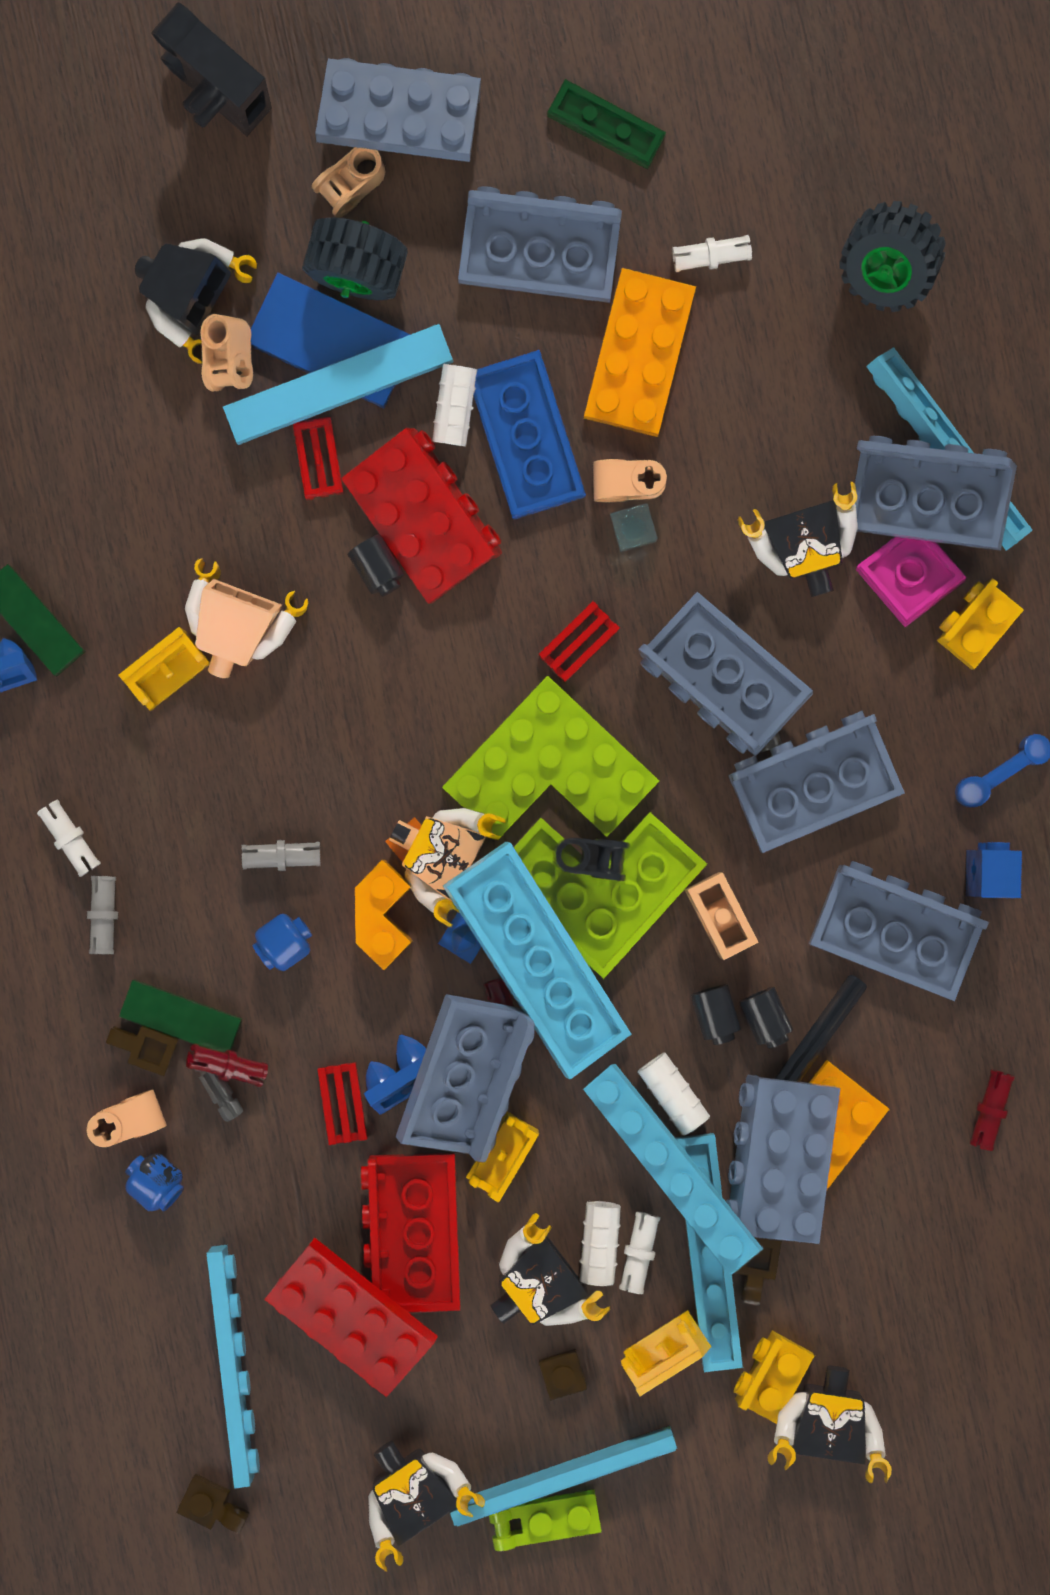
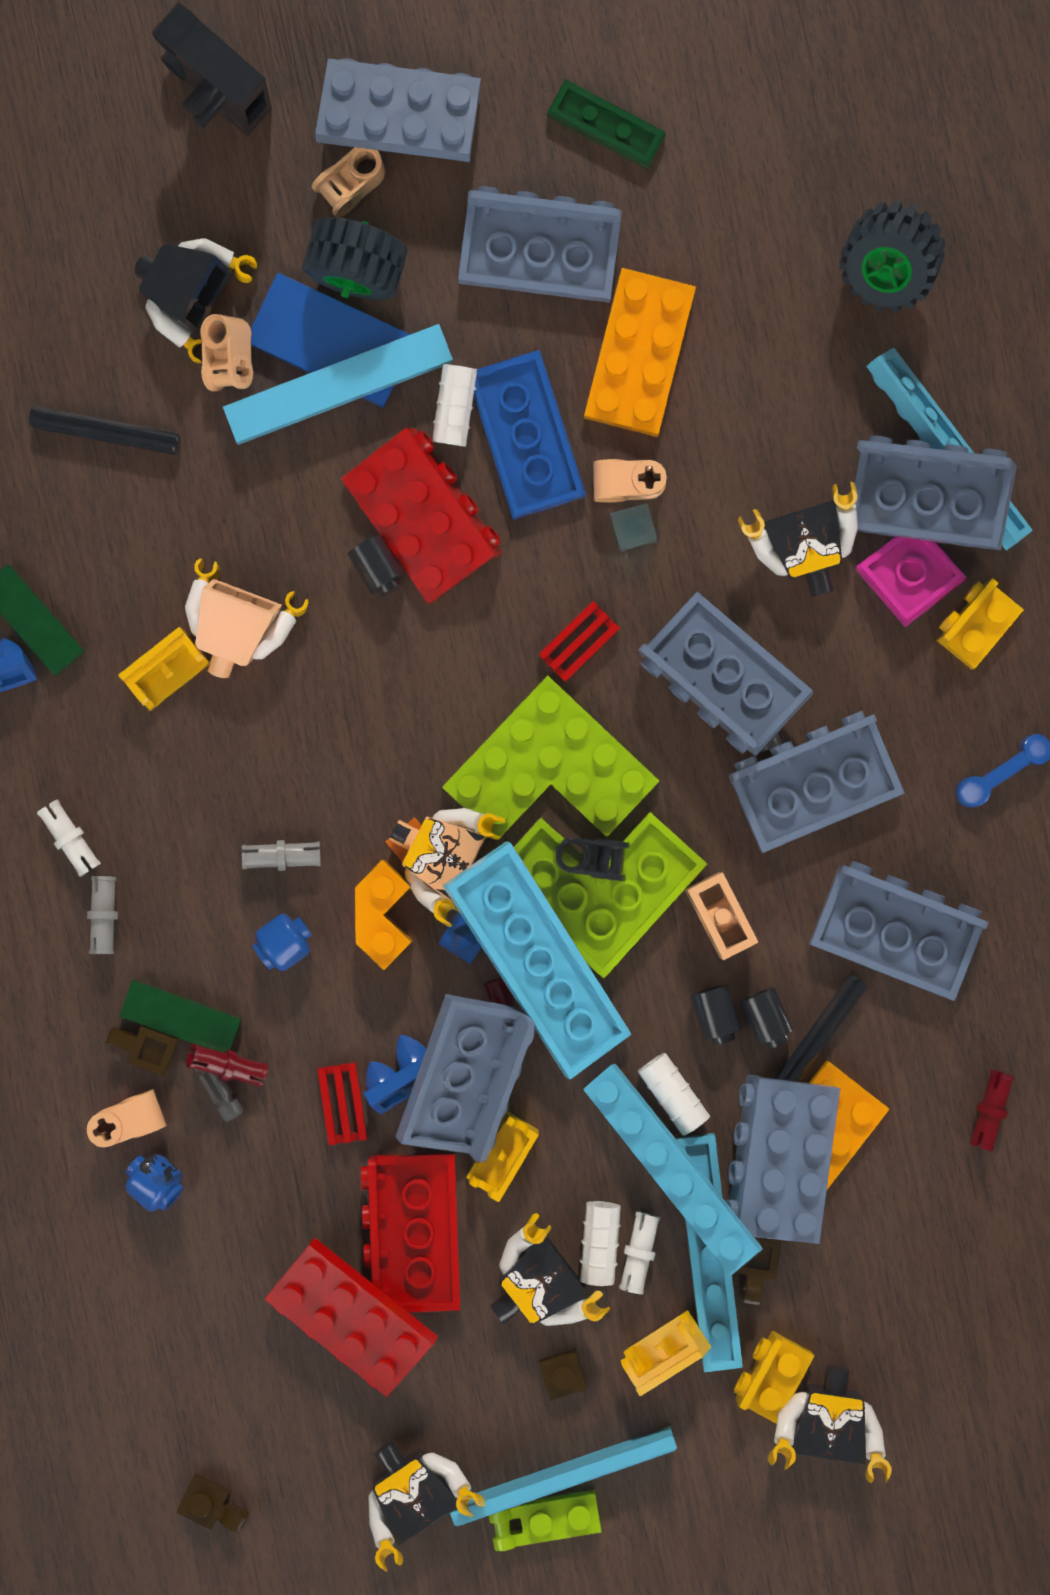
medium azure plate [206,1245,260,1488] -> none
red tile [293,417,344,500] -> none
white pin [672,235,752,272] -> none
blue brick [966,842,1022,898] -> none
none -> black axle [29,406,181,455]

